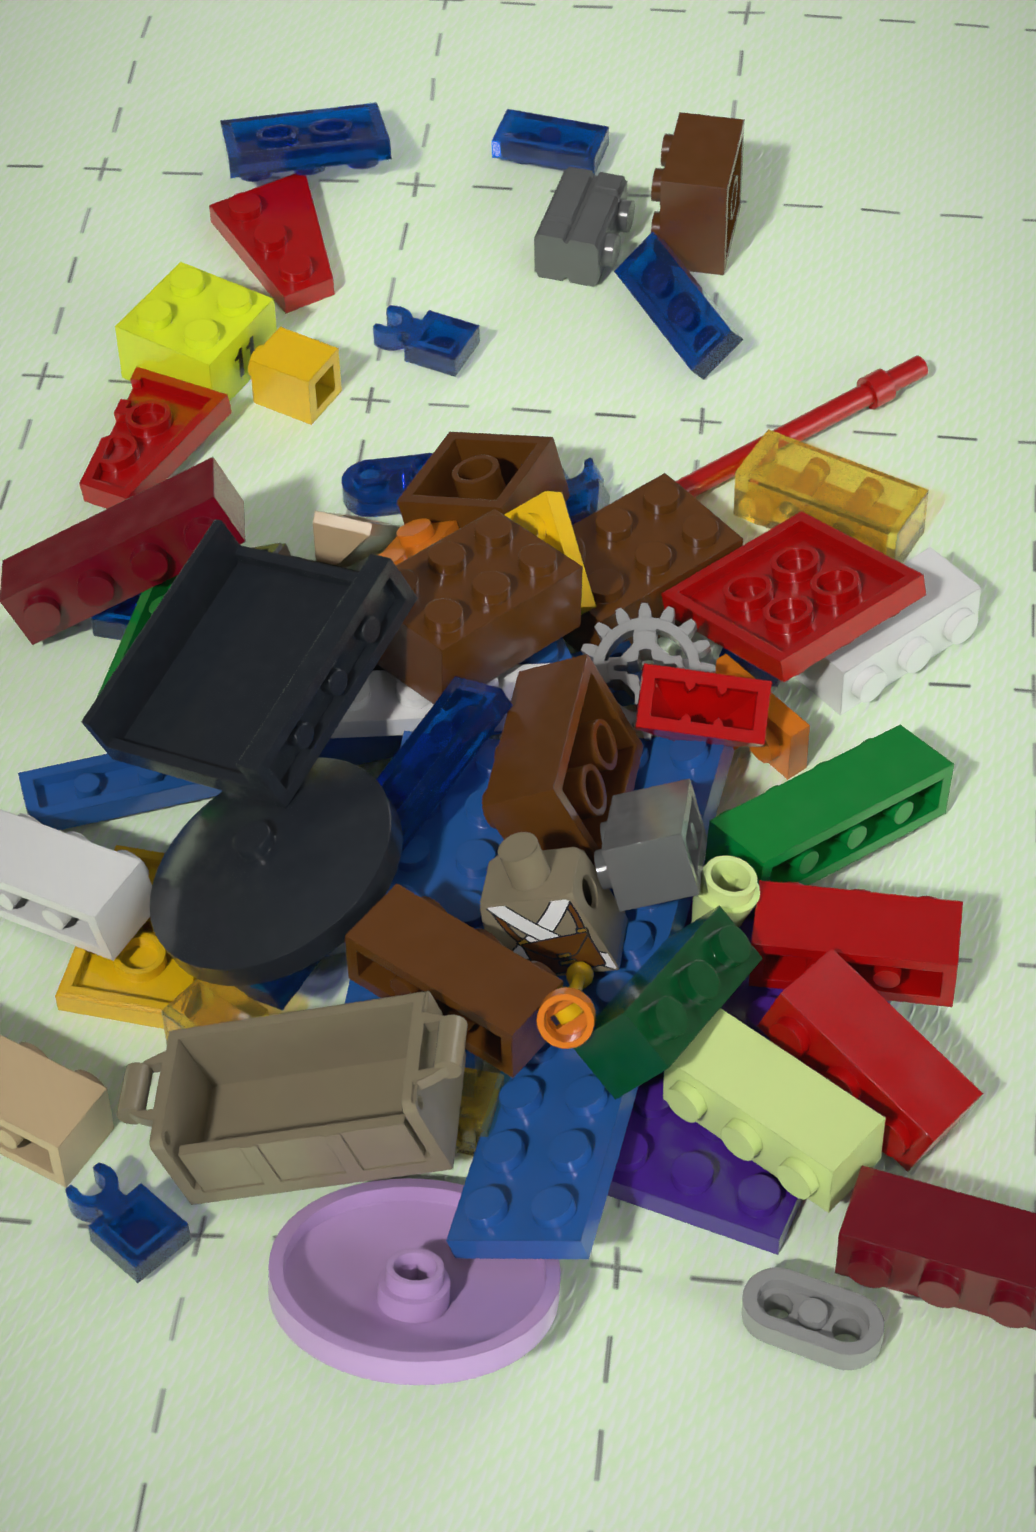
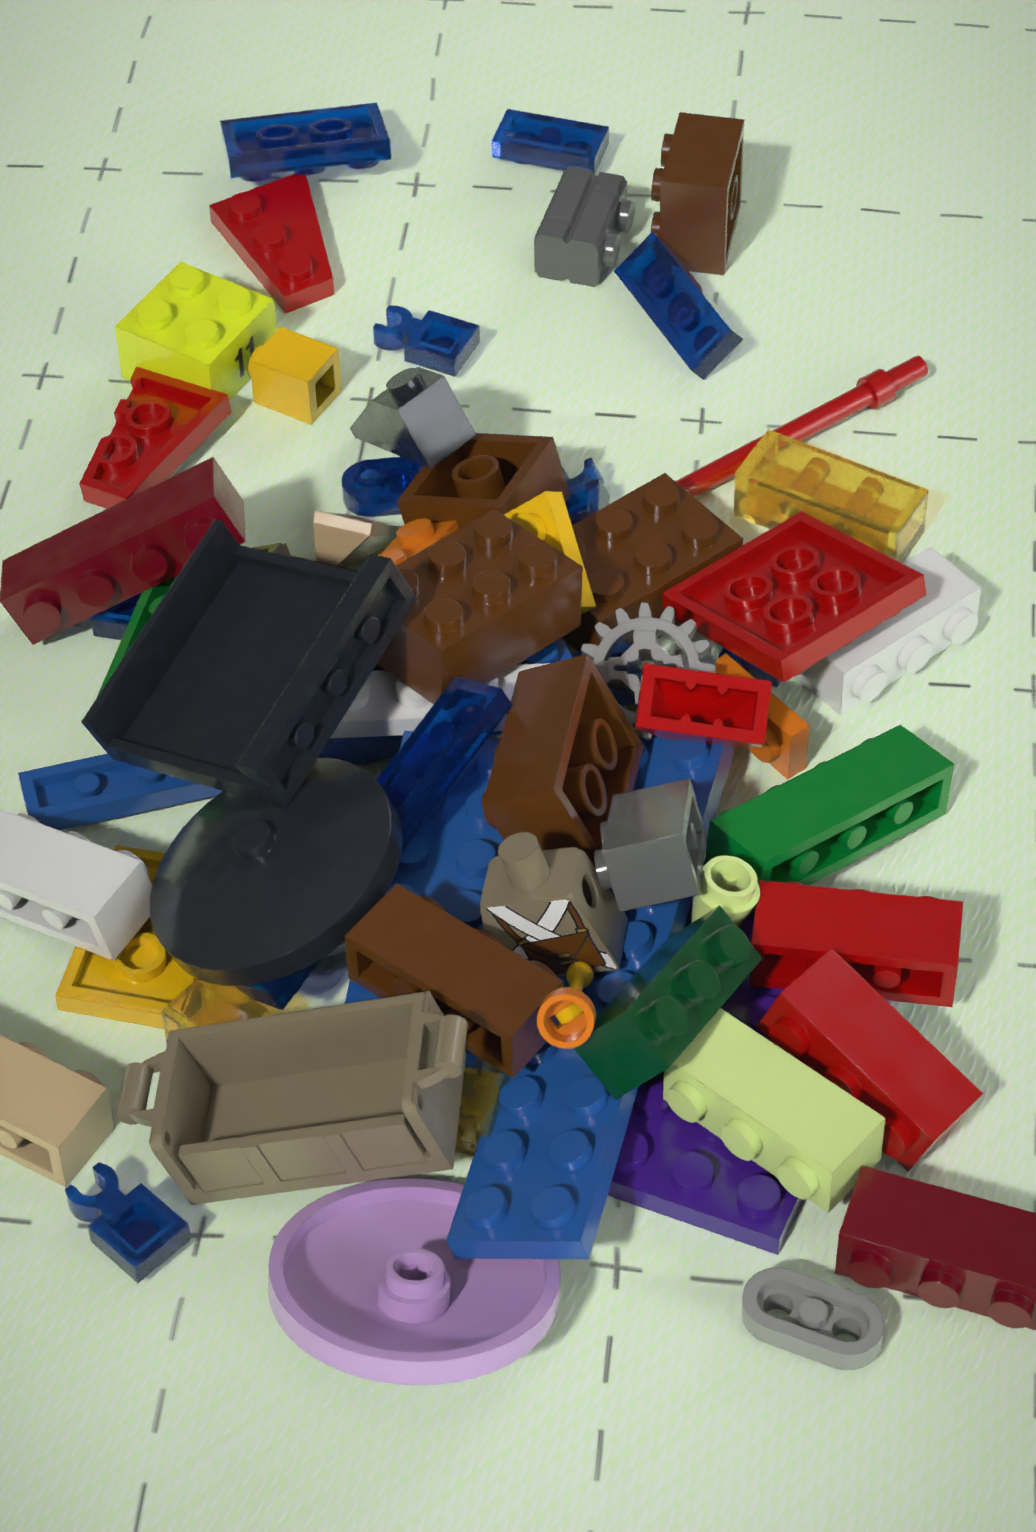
none -> slope [350,367,477,469]

